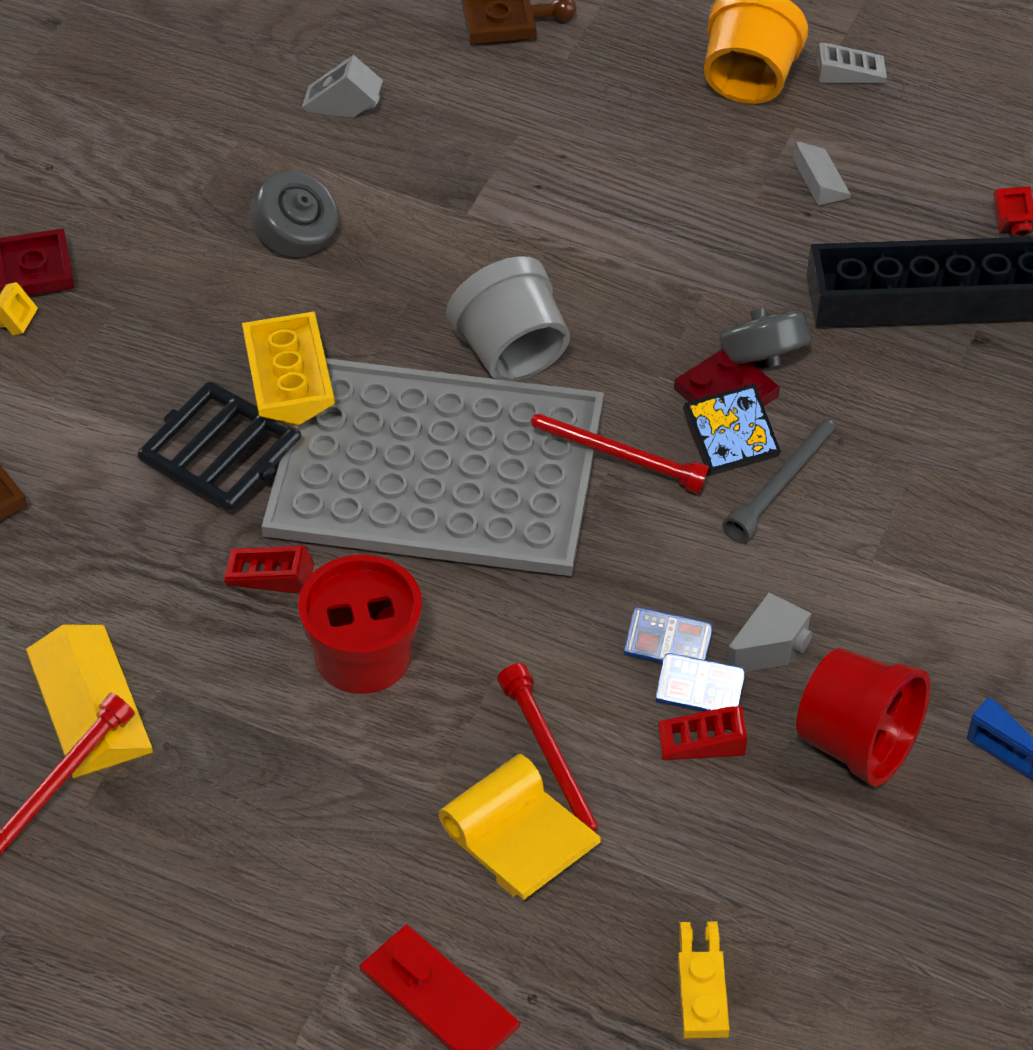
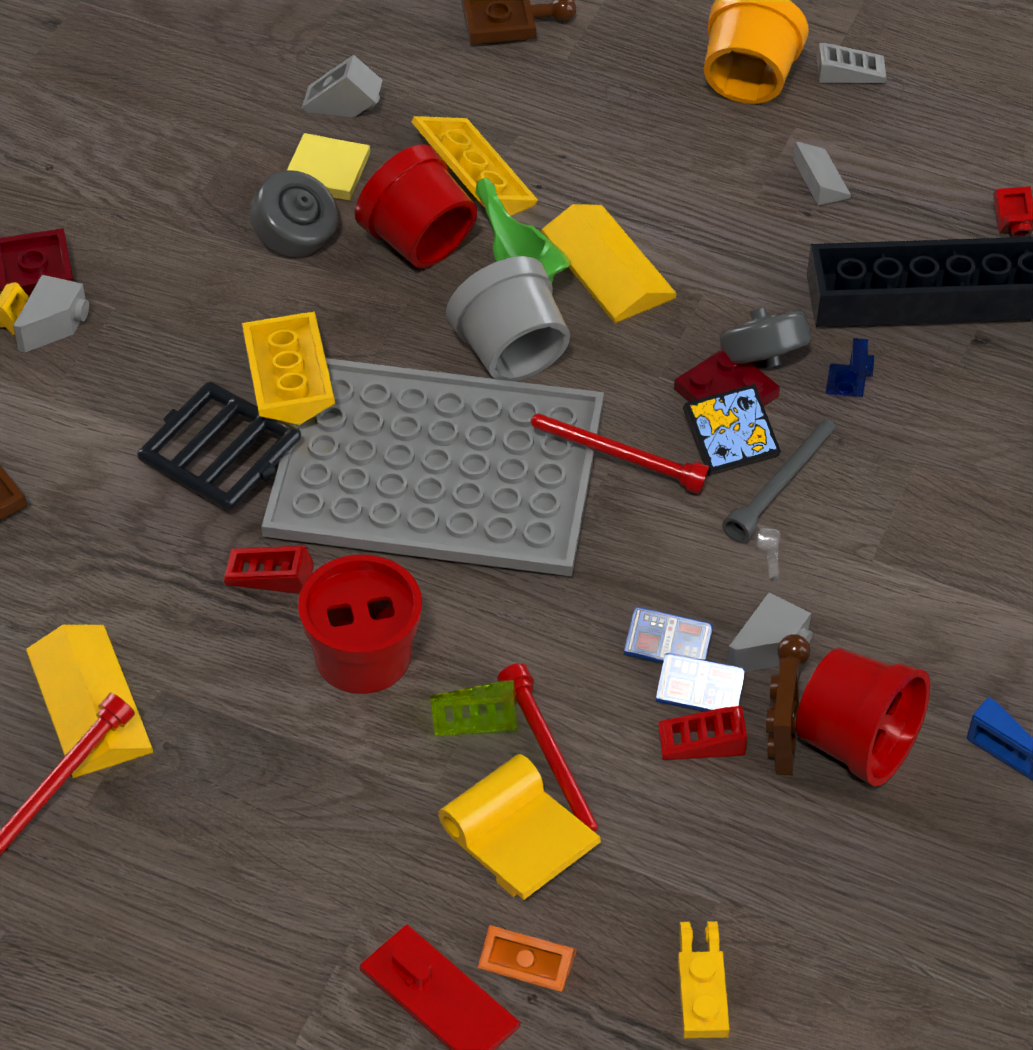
none -> light grey slope [13,275,89,352]
none -> light yellow tile [287,133,370,201]
none -> red piece [355,144,477,268]
none -> yellow slope [411,116,538,216]
none -> clear neon green slope [430,680,518,736]
none -> bright green hat [475,178,571,284]
none -> orange slope [478,925,577,992]
none -> yellow slope [541,204,677,324]
none -> clear hand [756,527,780,581]
none -> reddish brown plate [766,634,810,776]
none -> clear blue bracket [826,338,874,397]

